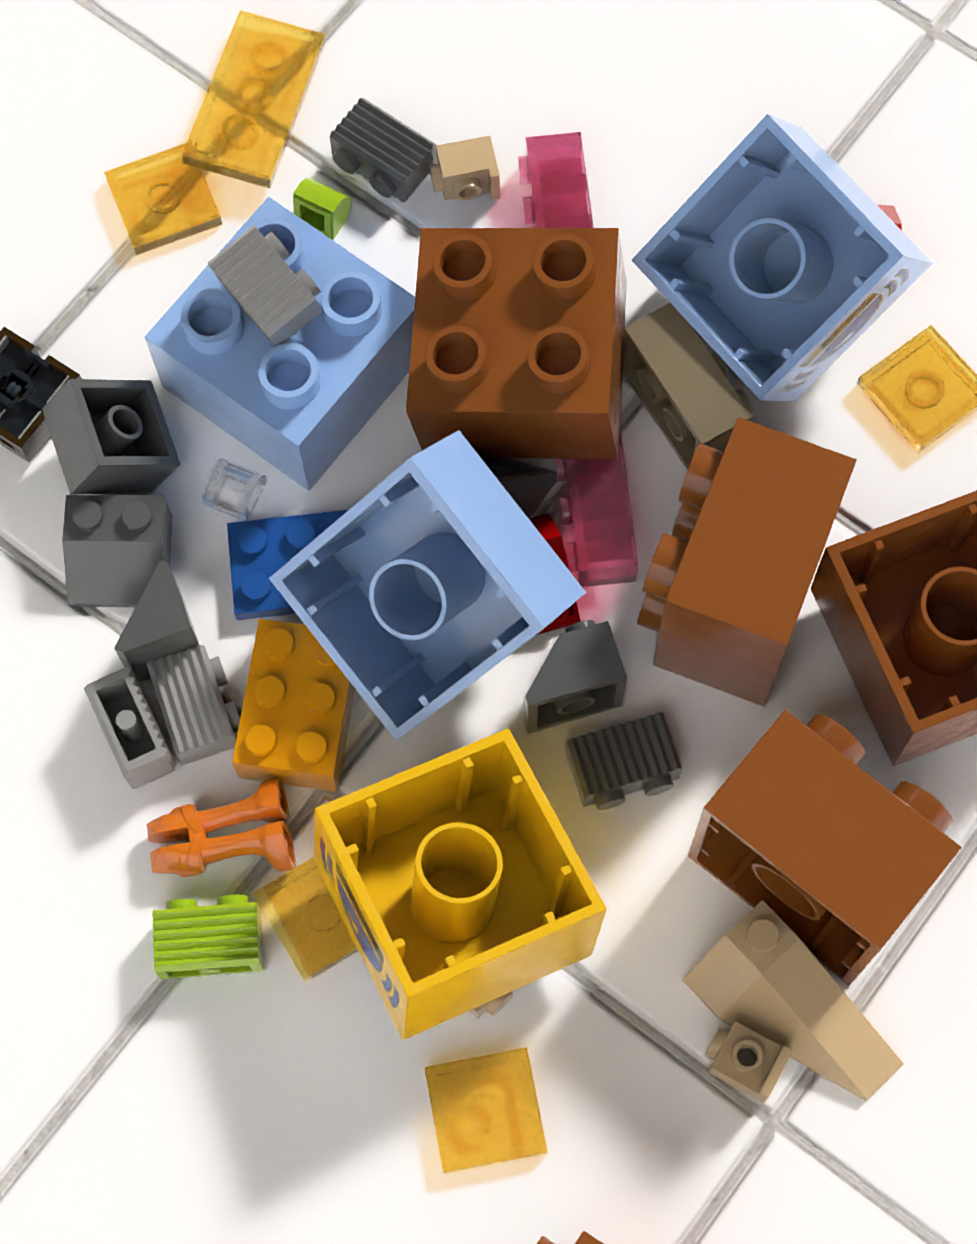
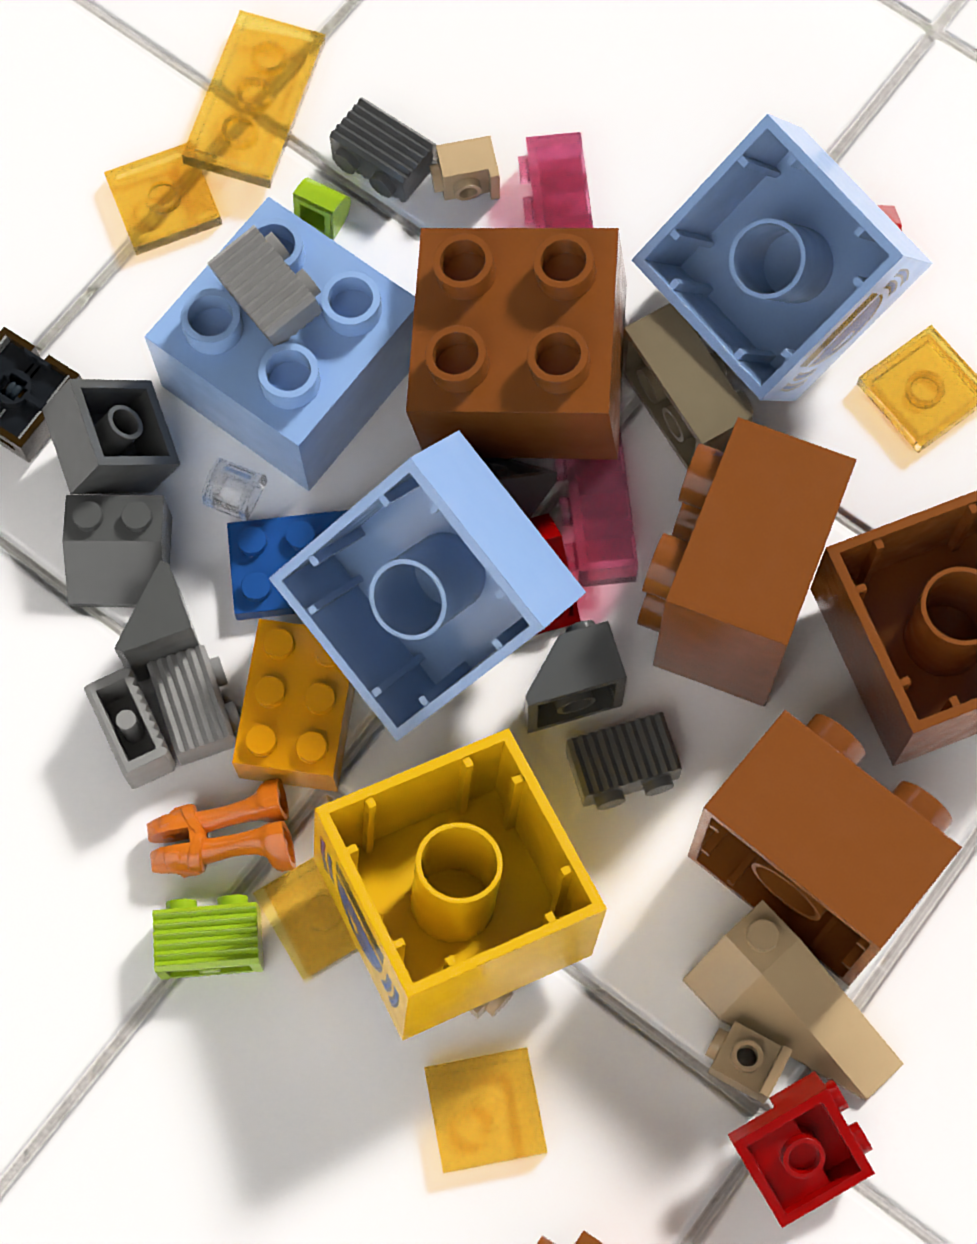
none -> red plate [727,1071,875,1228]

